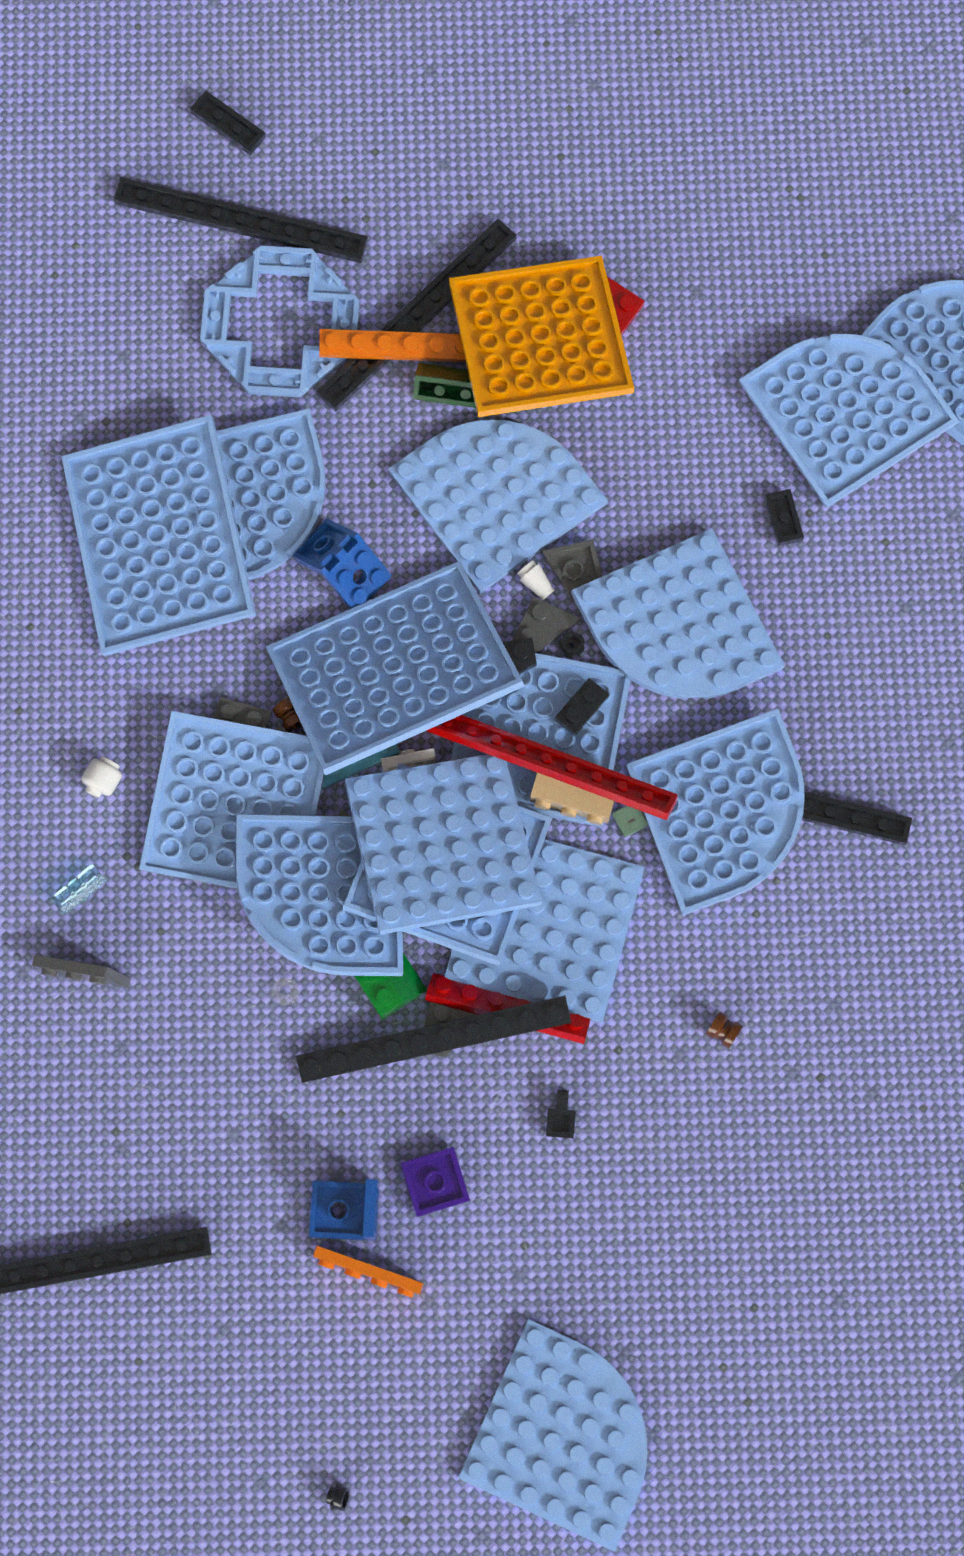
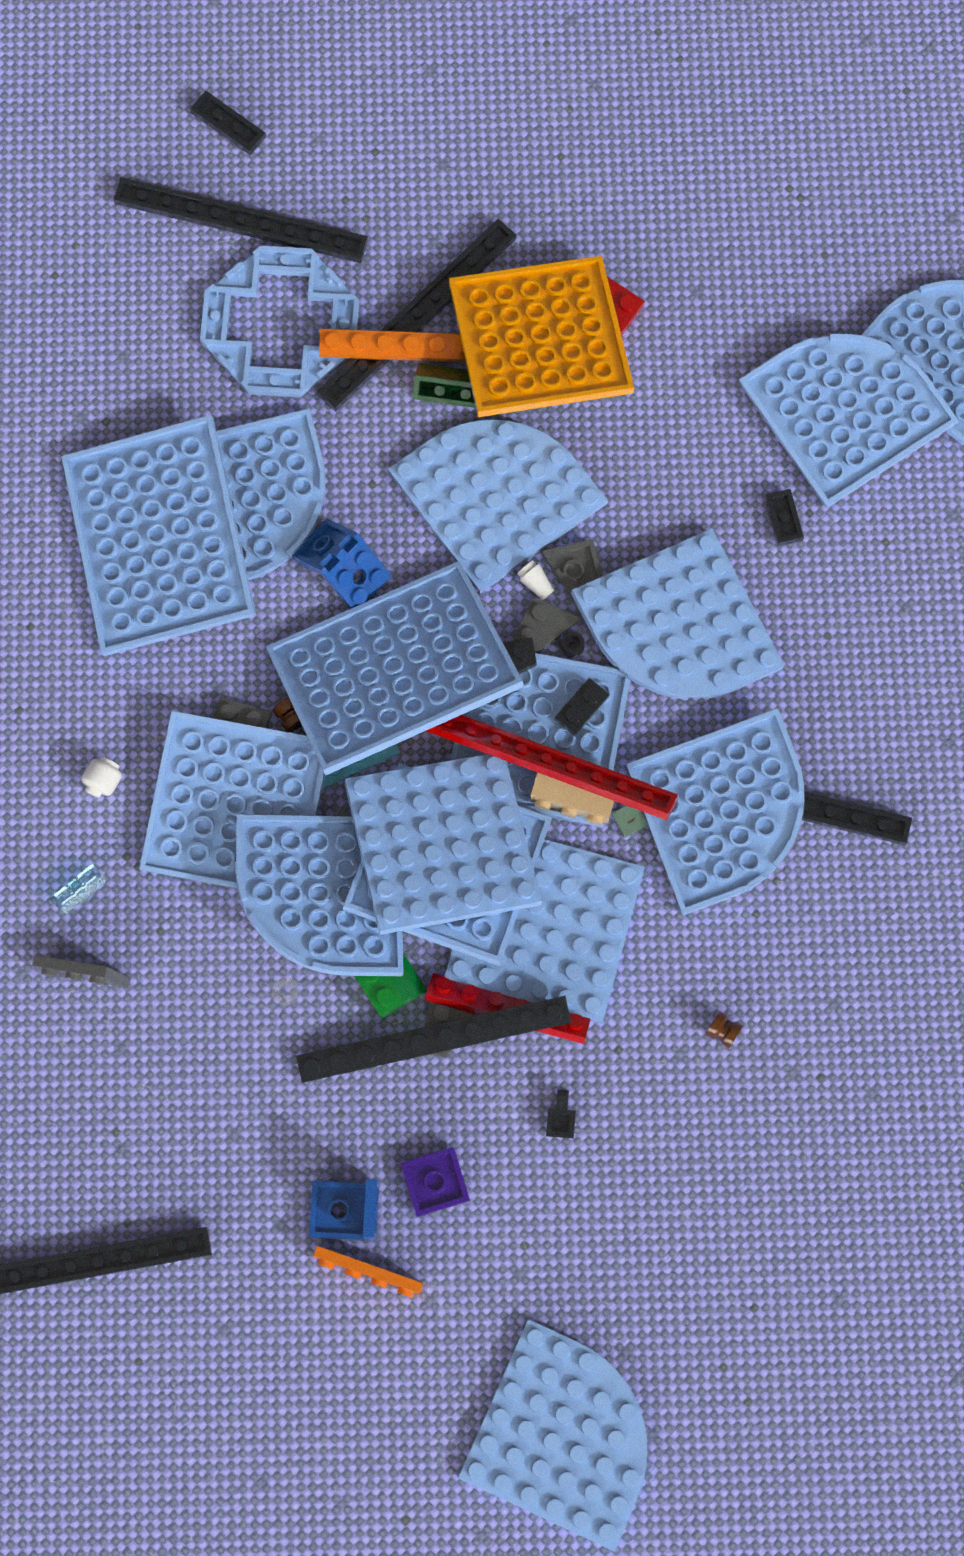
black plate [326,1483,350,1511] -> none
white plate [381,748,436,772] -> none

